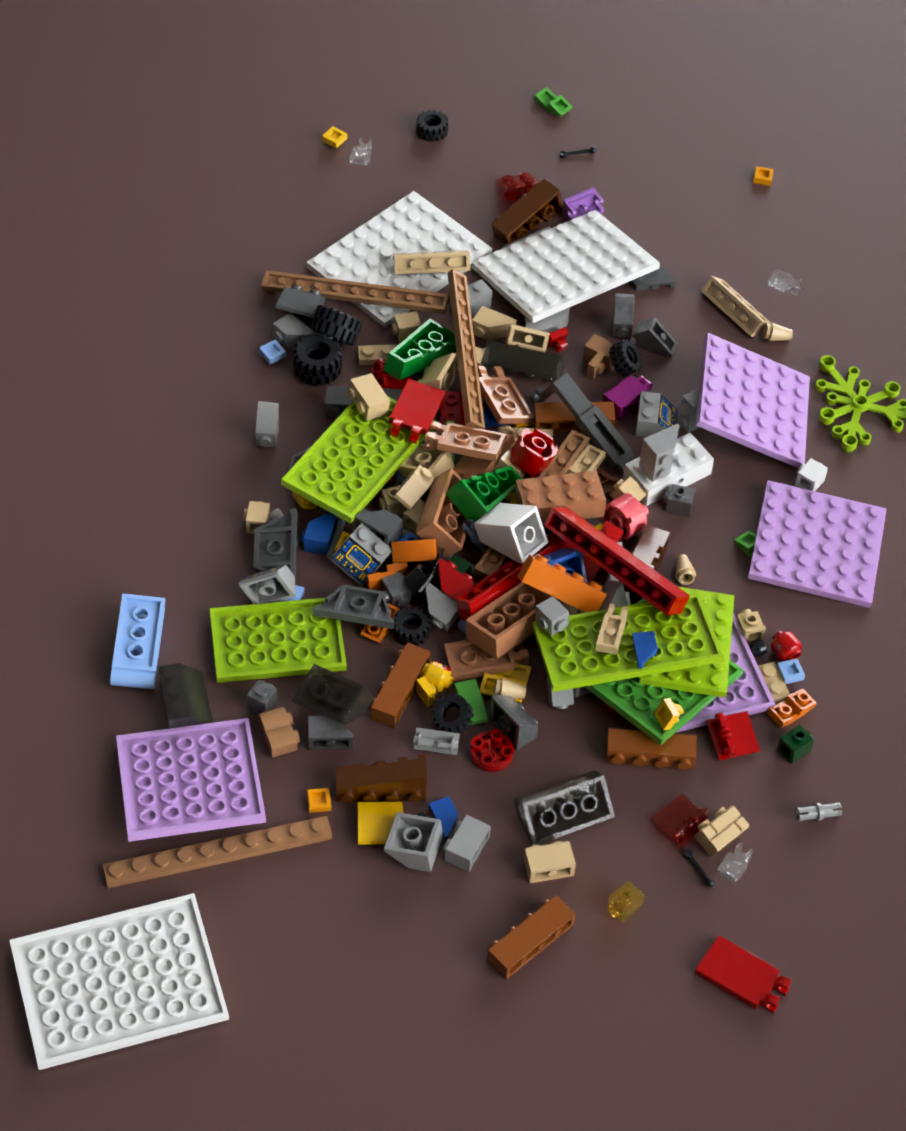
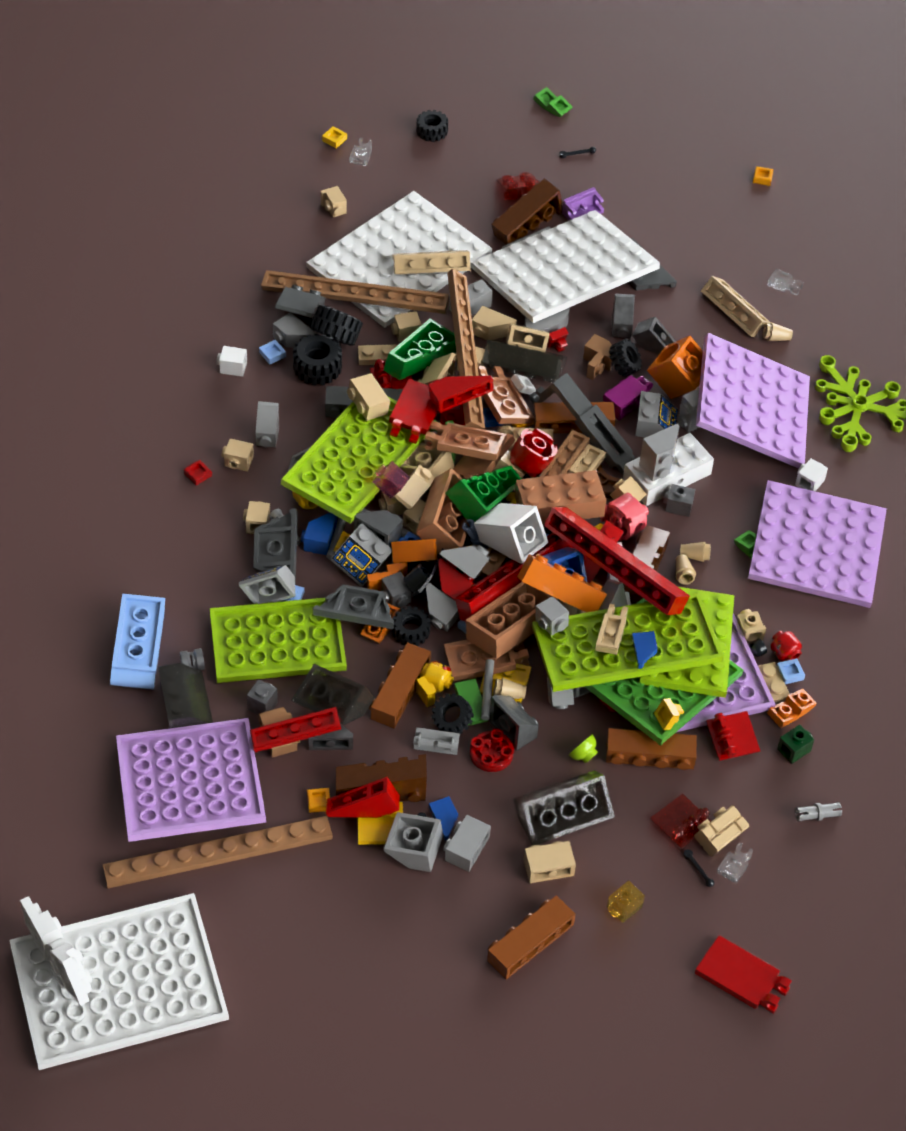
none -> white plate [20,896,92,1005]
none -> flat silver wheel [180,648,205,673]
none -> red tile [184,460,212,486]
none -> white brick [217,346,247,377]
none -> tan brick [222,439,254,471]
none -> red tile [250,707,341,752]
none -> tan brick [321,186,347,217]
none -> red slope [326,777,400,818]
none -> clear pink brick [373,461,410,498]
none -> red slope [428,375,494,413]
none -> light grey slope [440,545,491,579]
none -> light grey bar [481,659,494,720]
none -> white tile [511,374,536,395]
none -> lime piece [568,734,598,764]
none -> orange brick [647,336,703,399]
none -> tan cone [680,542,711,562]

